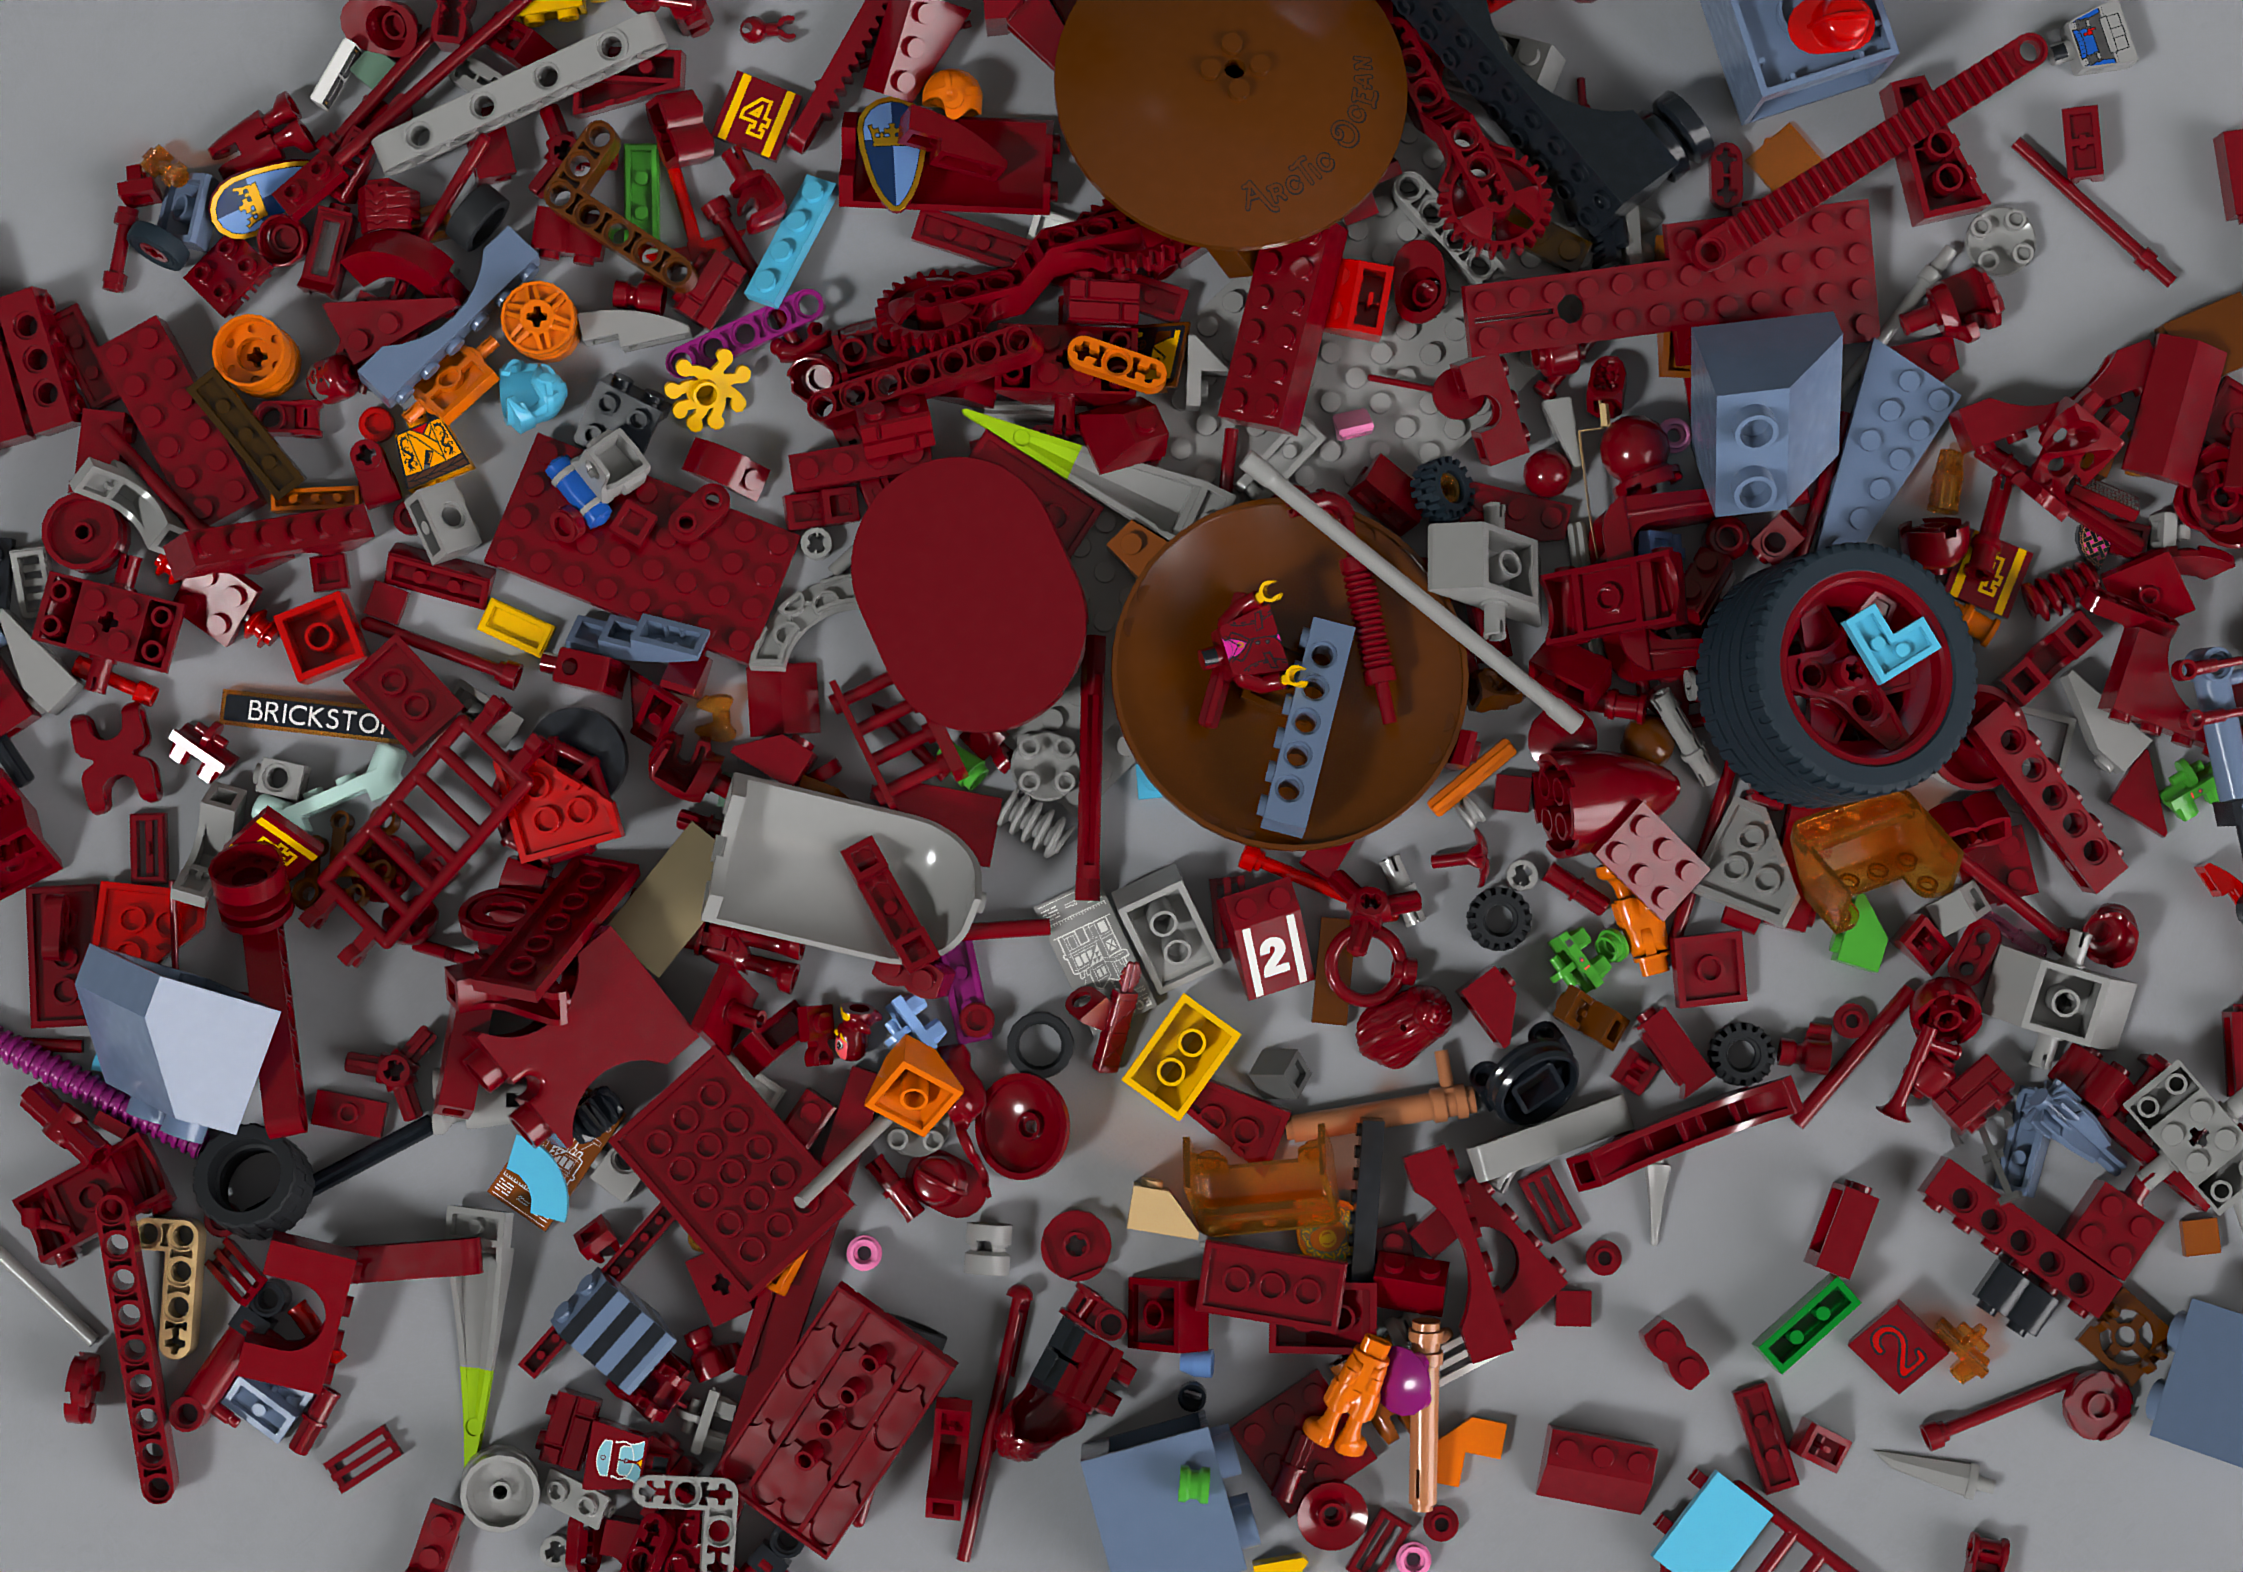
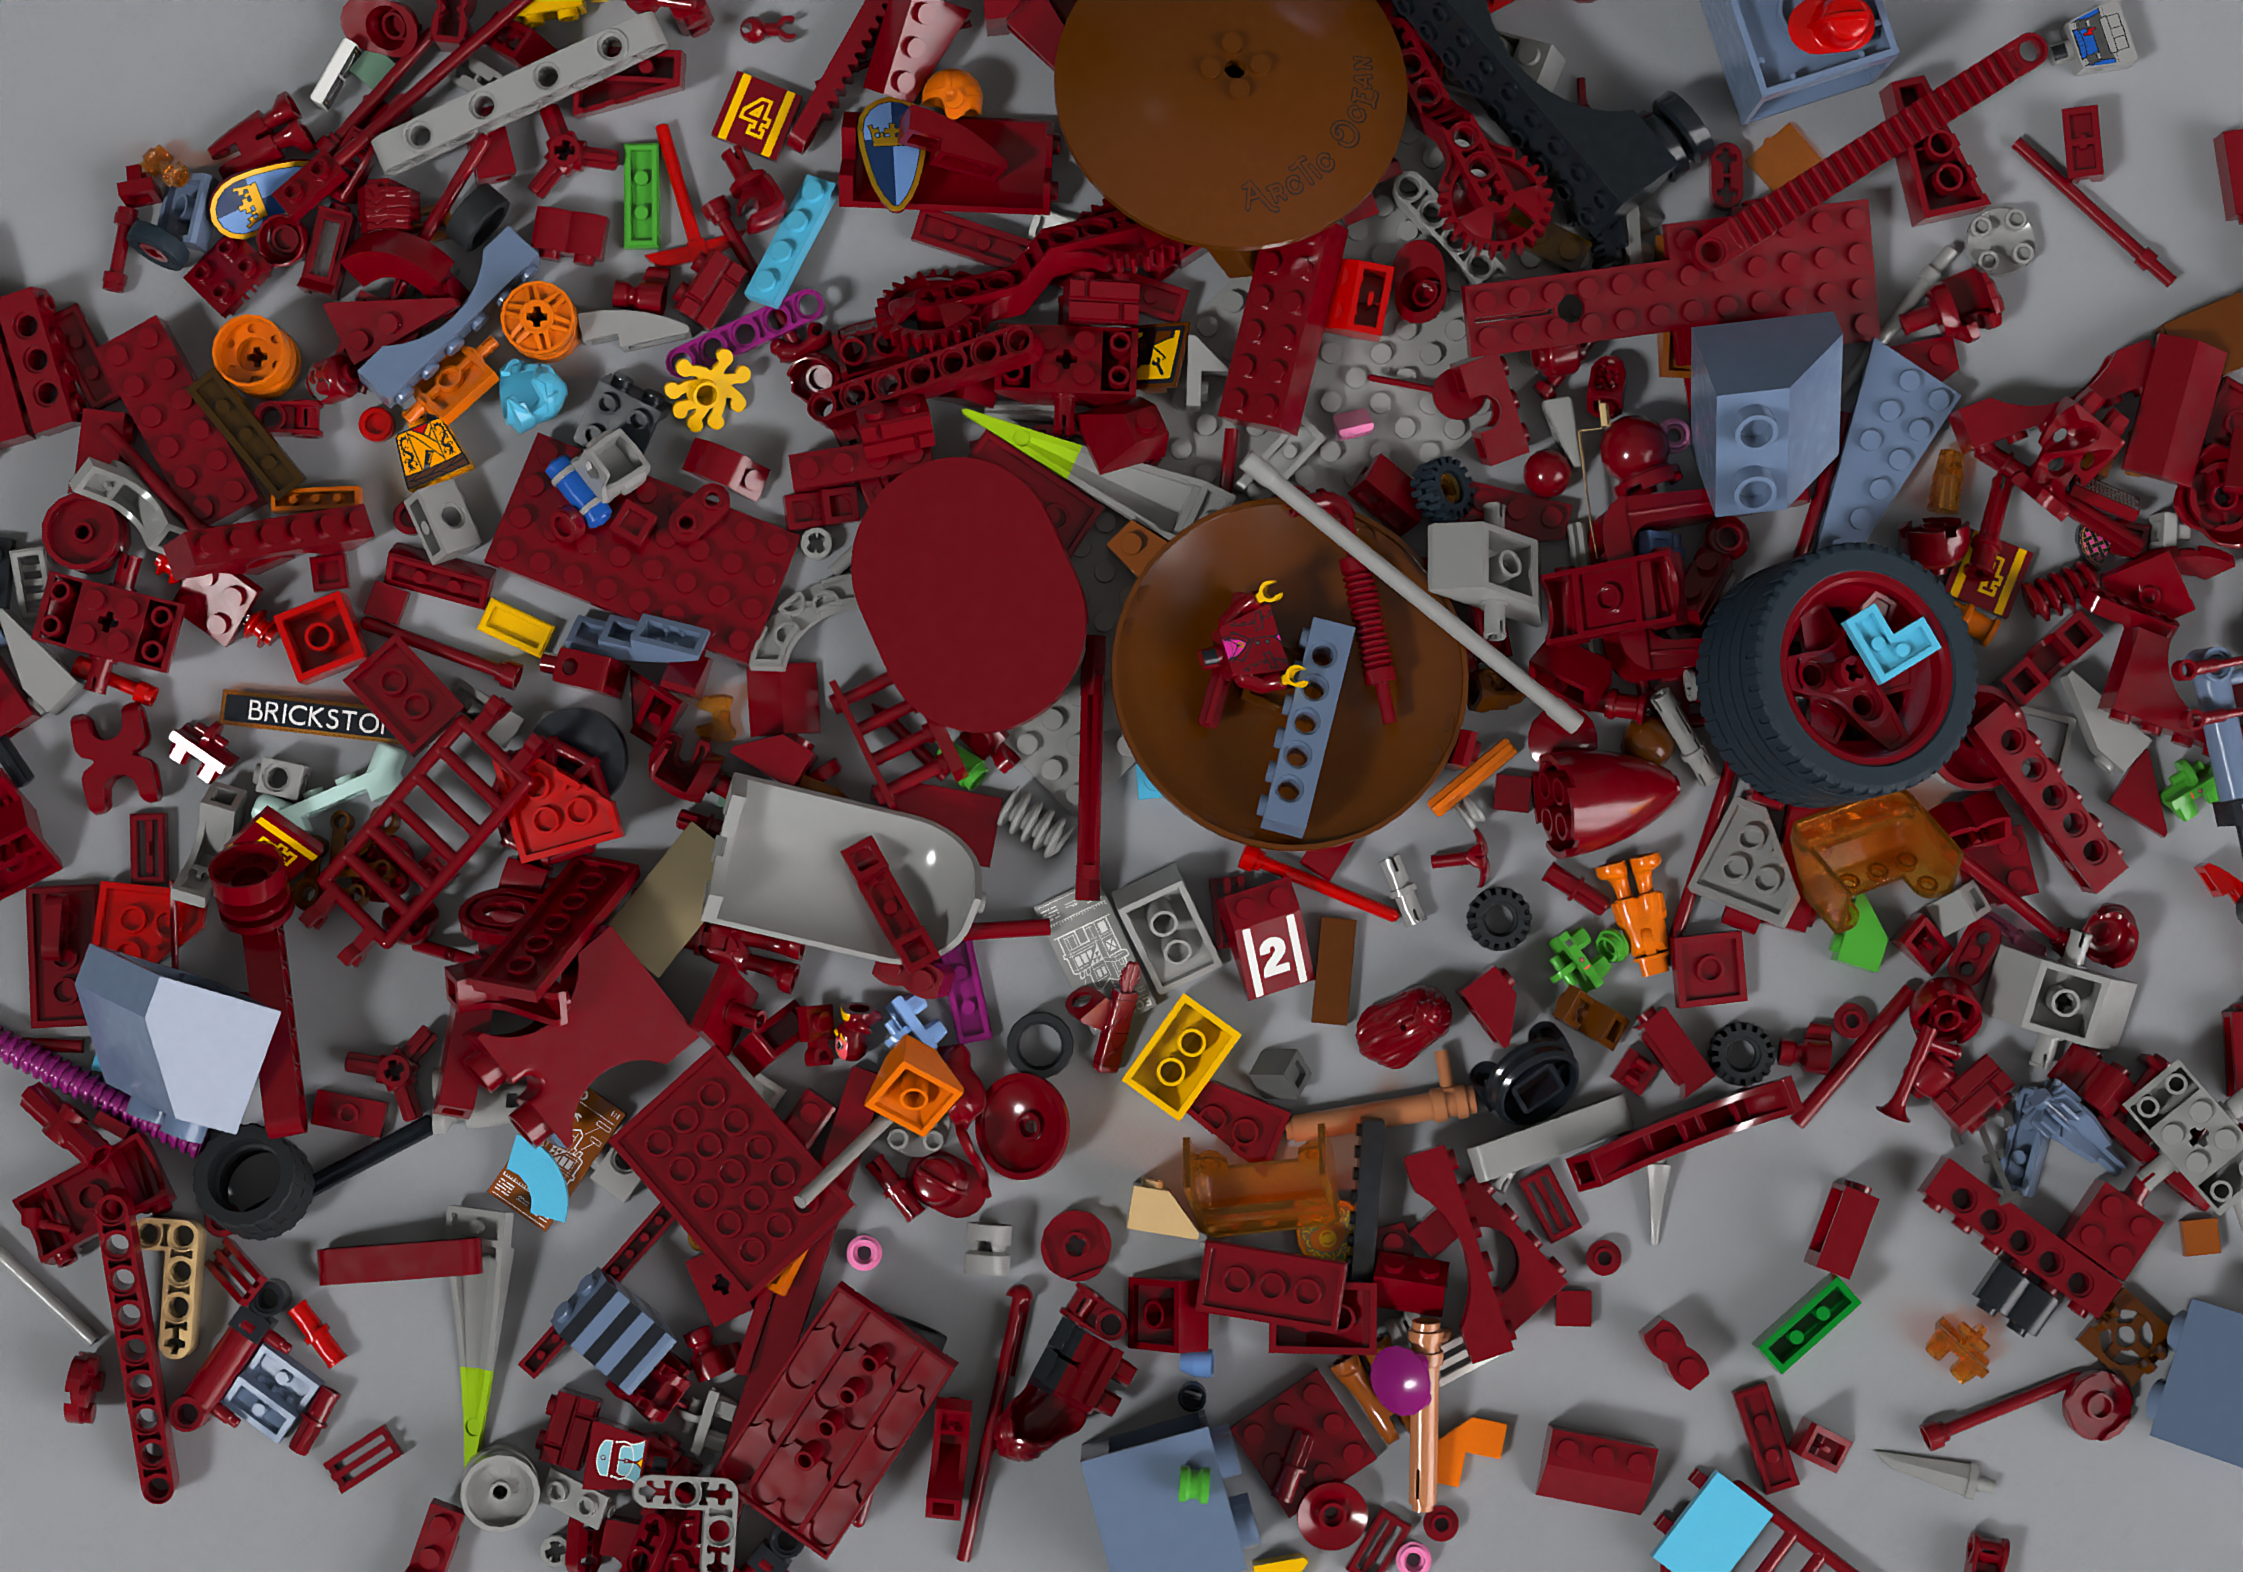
dark red arch [235,1230,363,1395] -> none
dark red piece [350,439,403,510] -> none
reddish brown beam [544,120,698,294] -> none
black gear [572,1086,624,1144] -> none
dark red tile [573,1214,620,1264] -> none
dark red brick [646,89,715,170] -> none
dark red tile [959,1002,995,1038] -> none
light grey dish [1011,731,1080,801] -> none
orange beam [1068,336,1167,394] -> none
orange piece [1302,1333,1392,1457] -> none
dark red piece [1324,925,1418,1008] -> none
dark red bush [1327,869,1422,958] -> none
light grey bush [1505,860,1538,892] -> none
plate [1590,799,1711,922] -> none
dark red brick [1750,509,1809,566] -> none
dark red tile [1848,1299,1951,1394] -> none

